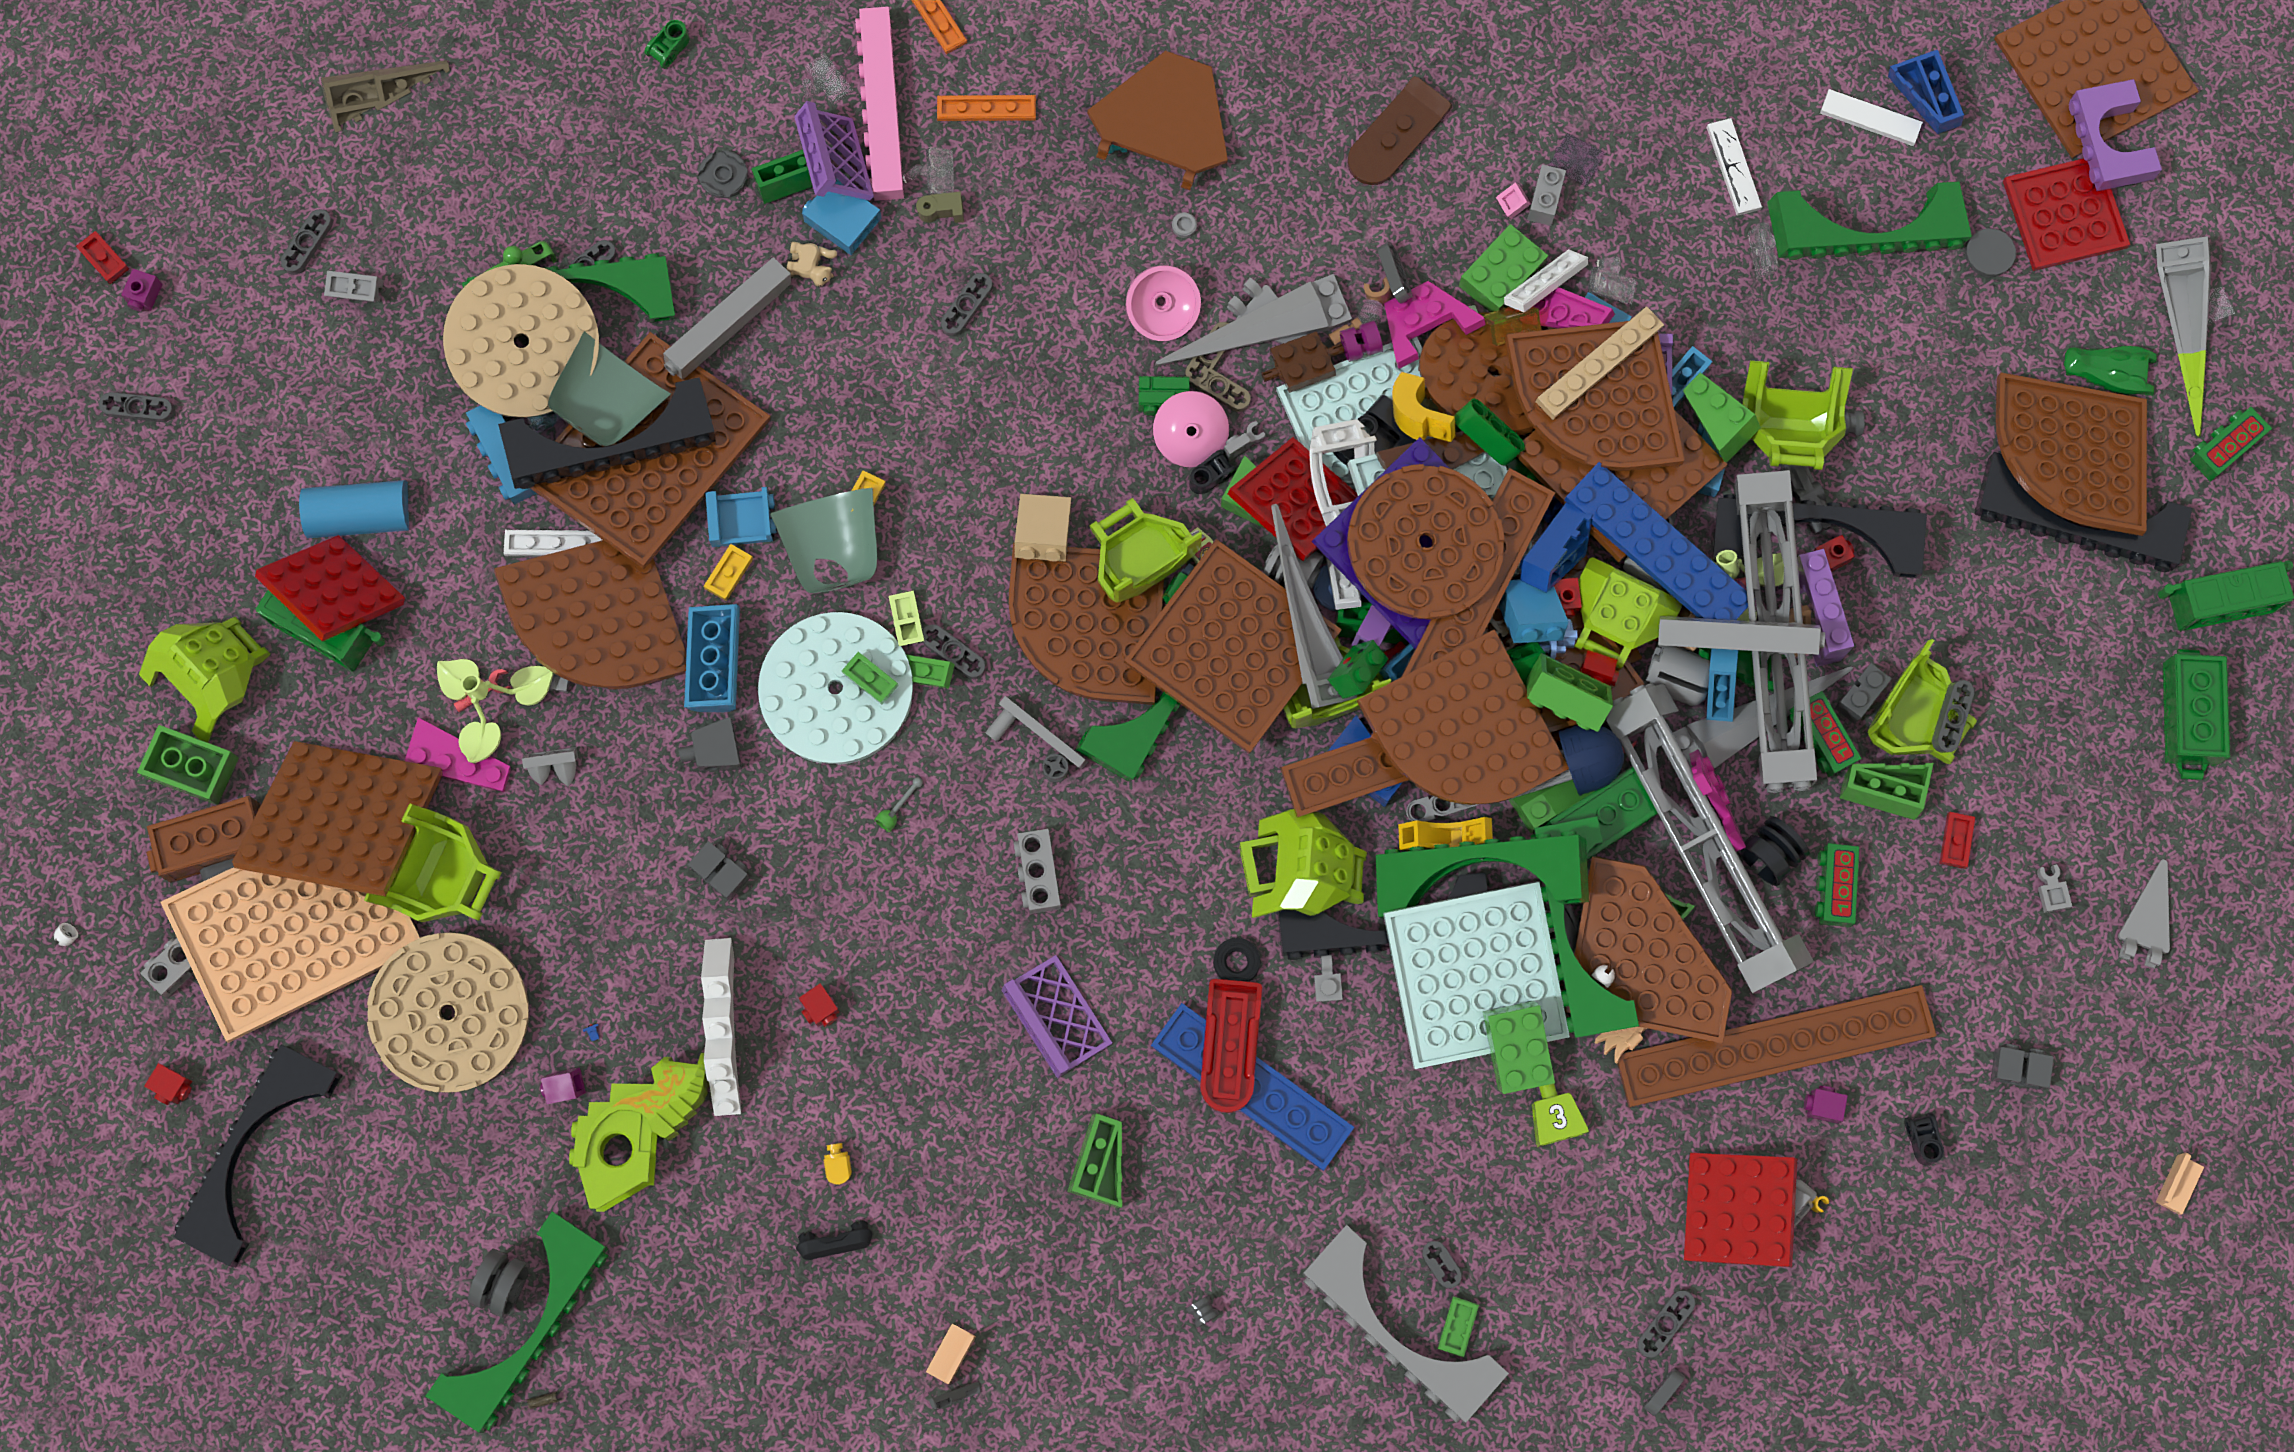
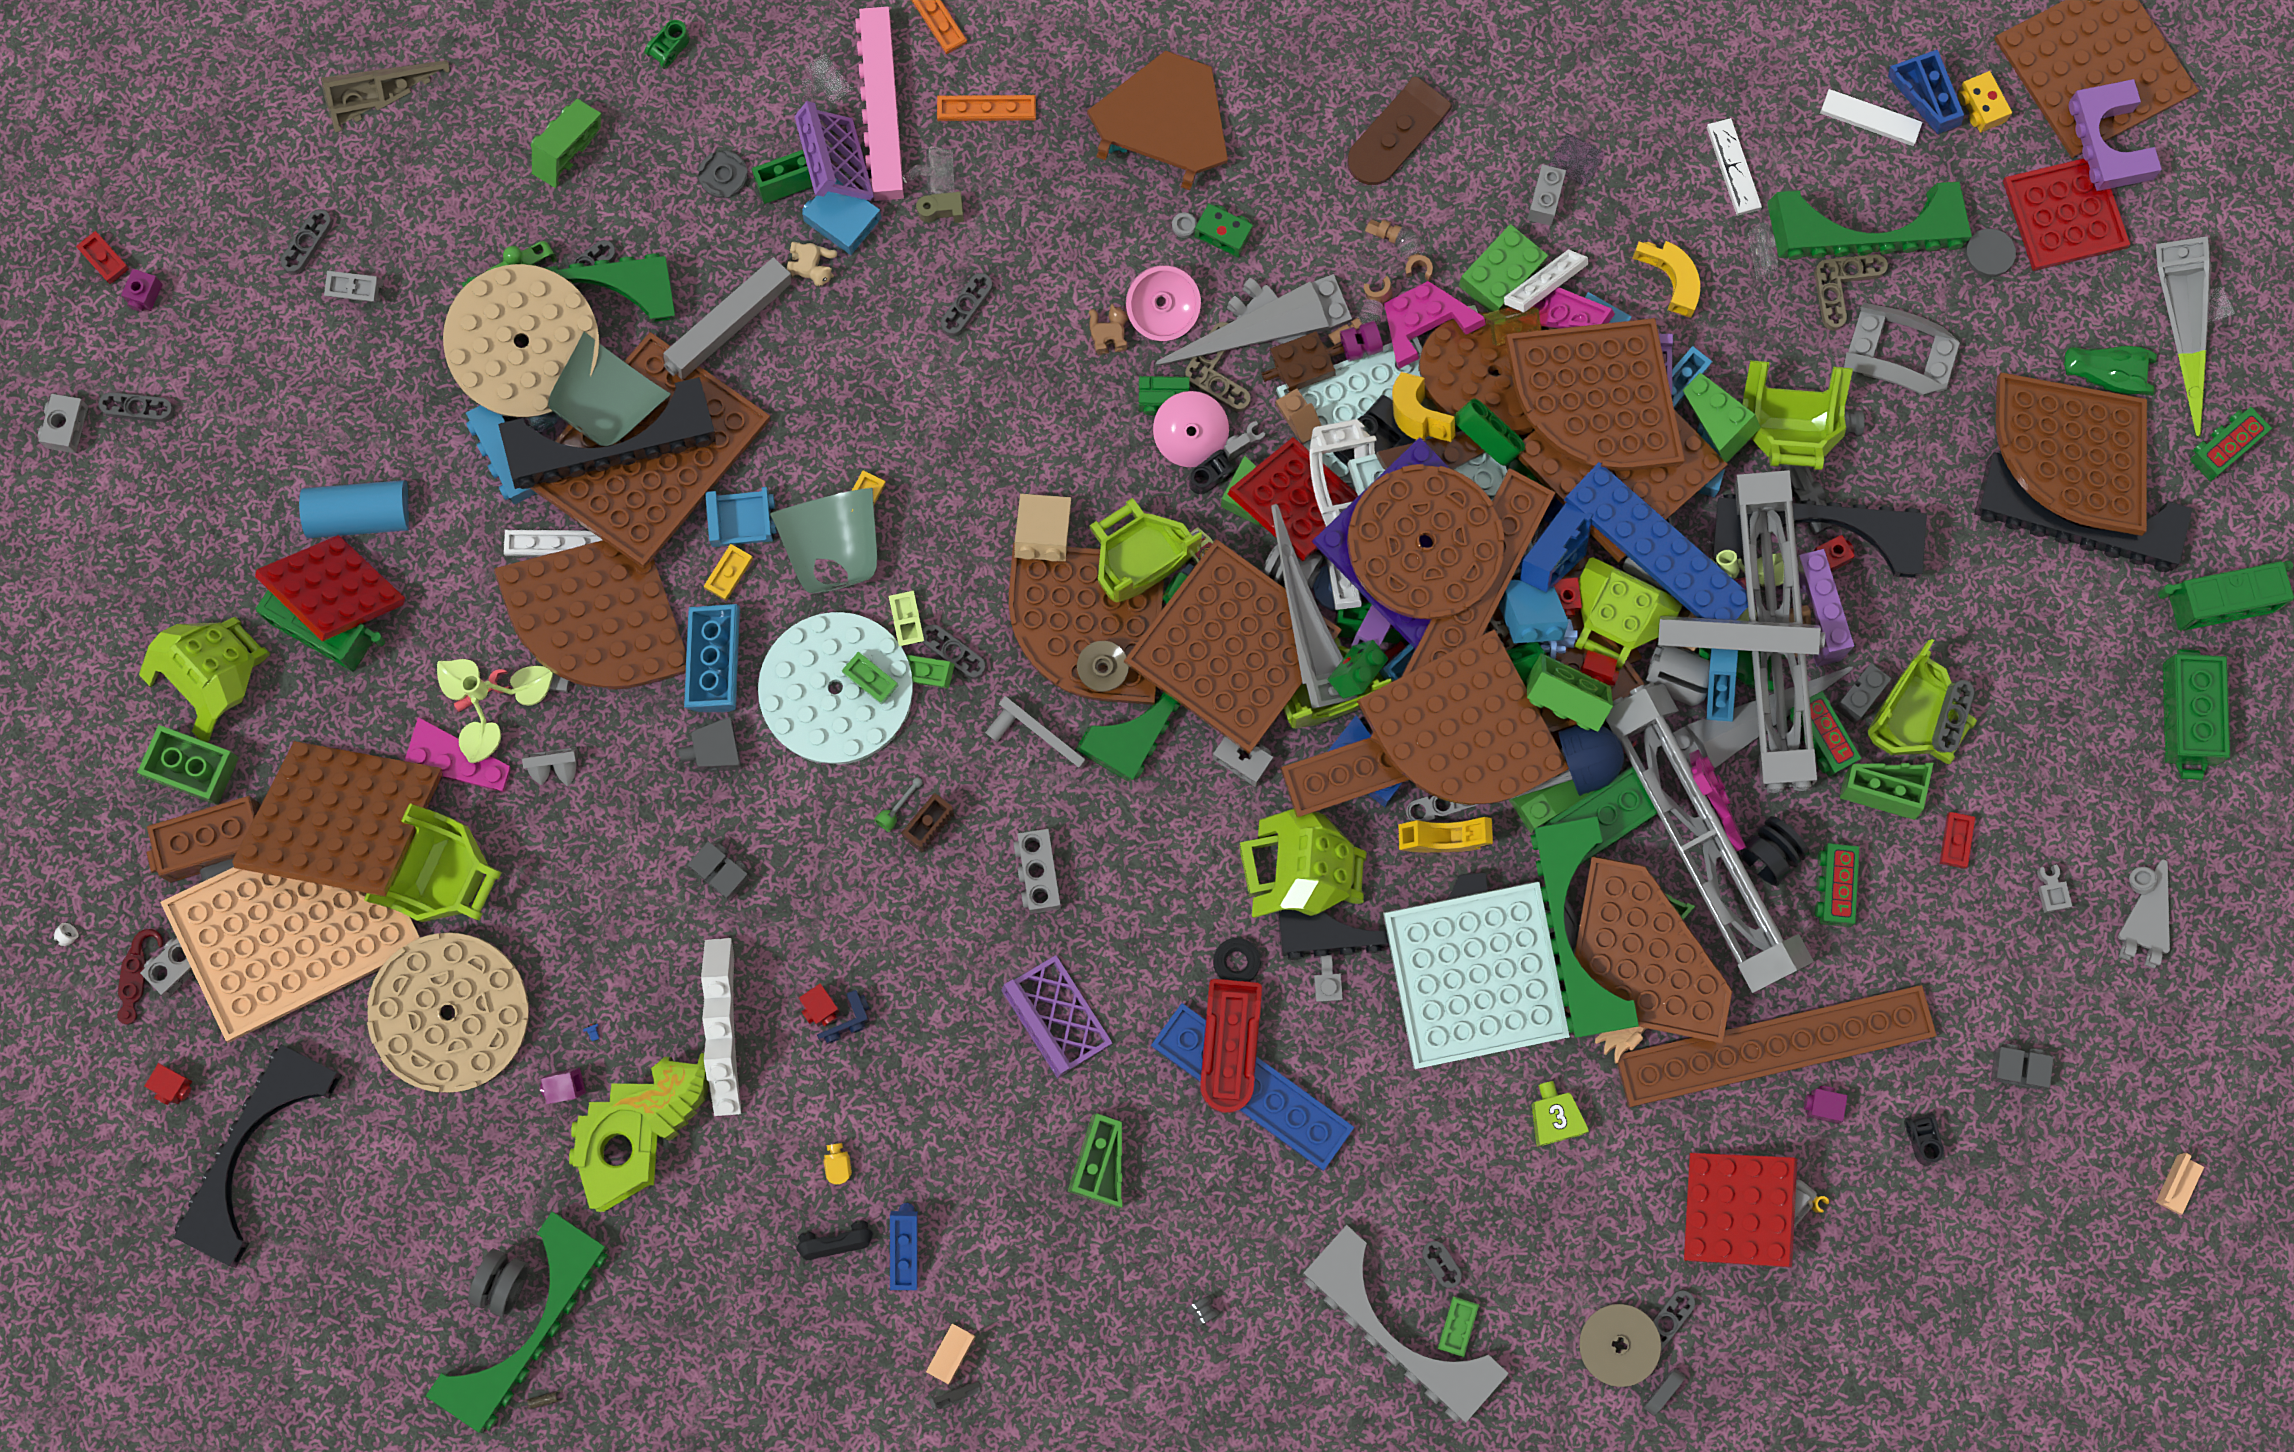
dark grey wheel [1042,754,1069,783] -> none
green arch [1376,831,1589,919] -> none
dark grey beam [1377,241,1413,304] -> none
bright green brick [1483,1001,1555,1094] -> none
bright pink plate [1496,182,1531,219] -> none
tan plate [1535,307,1664,420] -> none
clear plate [1588,256,1636,305] -> none
white hinge [1591,965,1615,988] -> none
none -> light grey brick [38,394,88,453]
none -> dark red piece [117,929,163,1025]
none -> bright green wedge [531,99,601,188]
none -> dark blue bracket [817,990,870,1044]
none -> blue piece [890,1203,918,1290]
none -> reddish brown brick [901,793,954,853]
none -> dark tan dish [1077,641,1129,692]
none -> medium nougat animal [1089,304,1129,355]
none -> green brick [1194,203,1253,258]
none -> light grey brick [1212,737,1273,787]
none -> medium nougat slope [1275,388,1321,445]
none -> medium nougat piece [1365,219,1433,282]
none -> dark tan piece [1579,1304,1661,1387]
none -> yellow arch [1632,241,1700,318]
none -> dark tan beam [1814,254,1888,331]
none -> light grey wedge [1844,302,1960,396]
none -> yellow brick [1958,71,2012,133]
none -> light grey tile [2129,867,2157,894]

